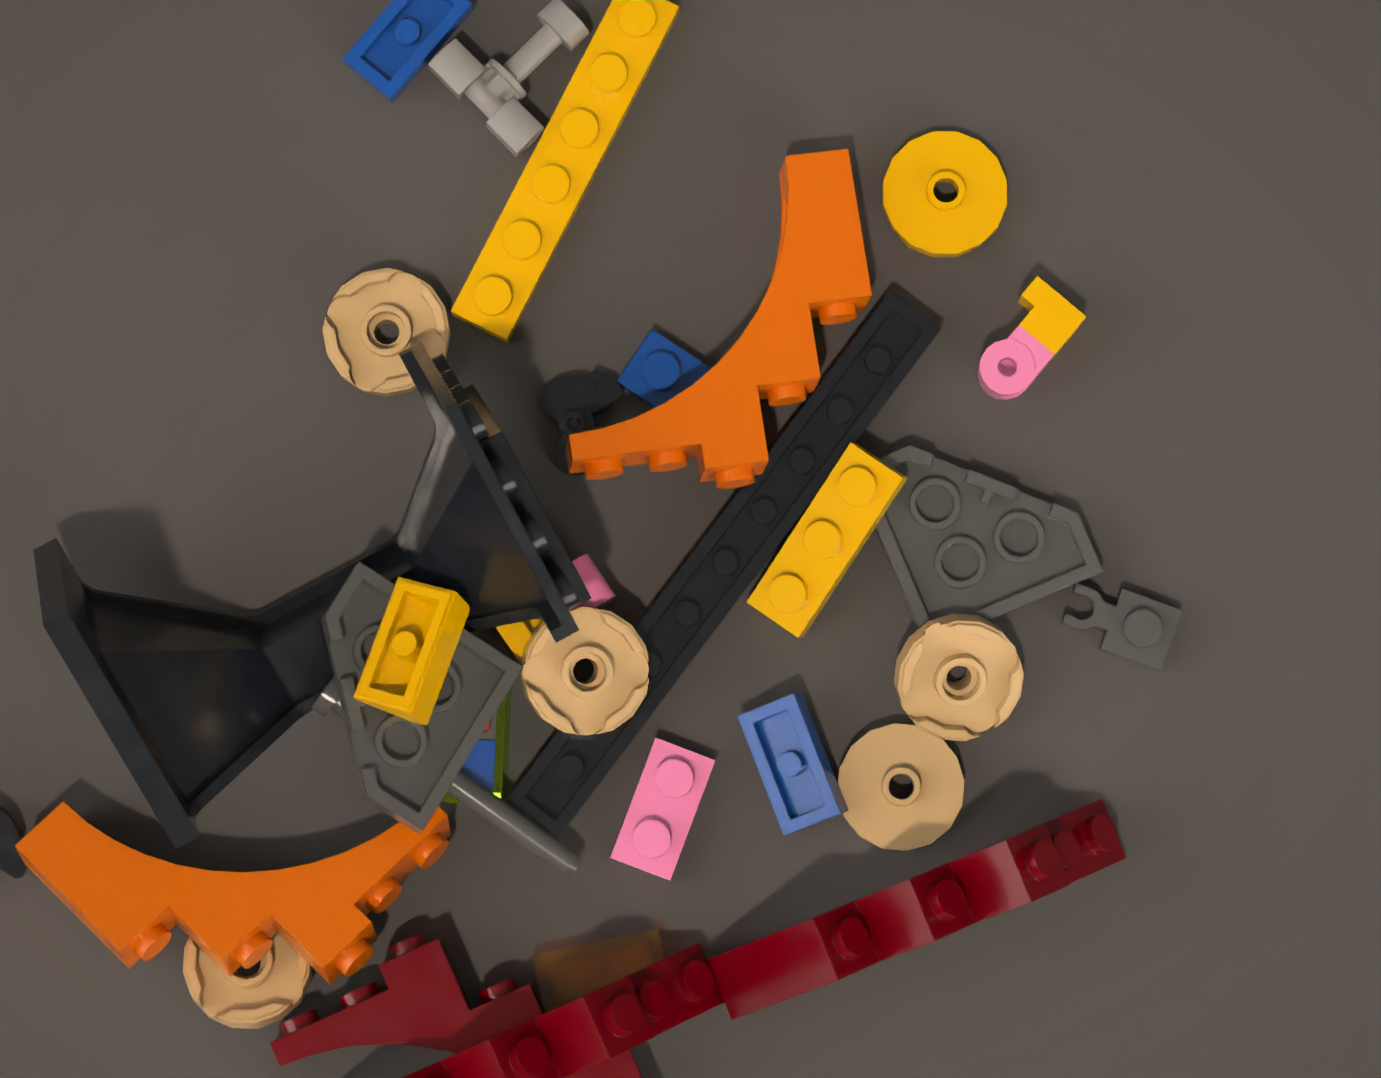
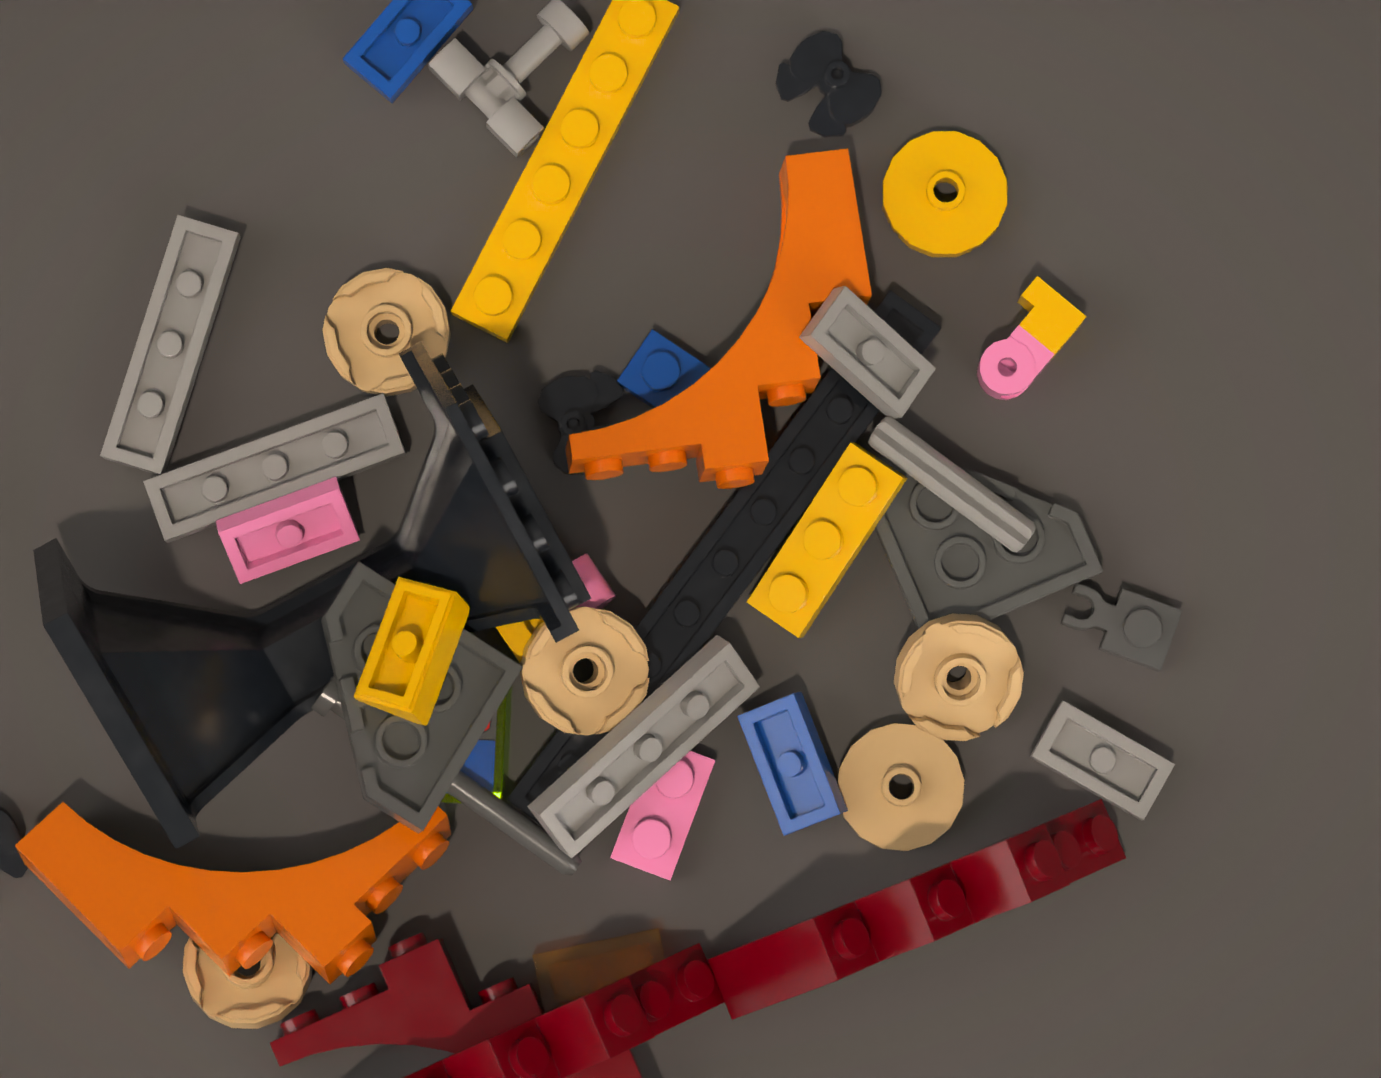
none -> light grey plate [100,215,241,475]
none -> light grey plate [143,393,407,543]
none -> bright pink plate [216,477,360,584]
none -> light grey plate [527,635,760,858]
none -> black piece [776,31,882,138]
none -> light grey plate [799,286,936,419]
none -> light grey axle [868,416,1036,552]
none -> light grey plate [1030,701,1175,821]

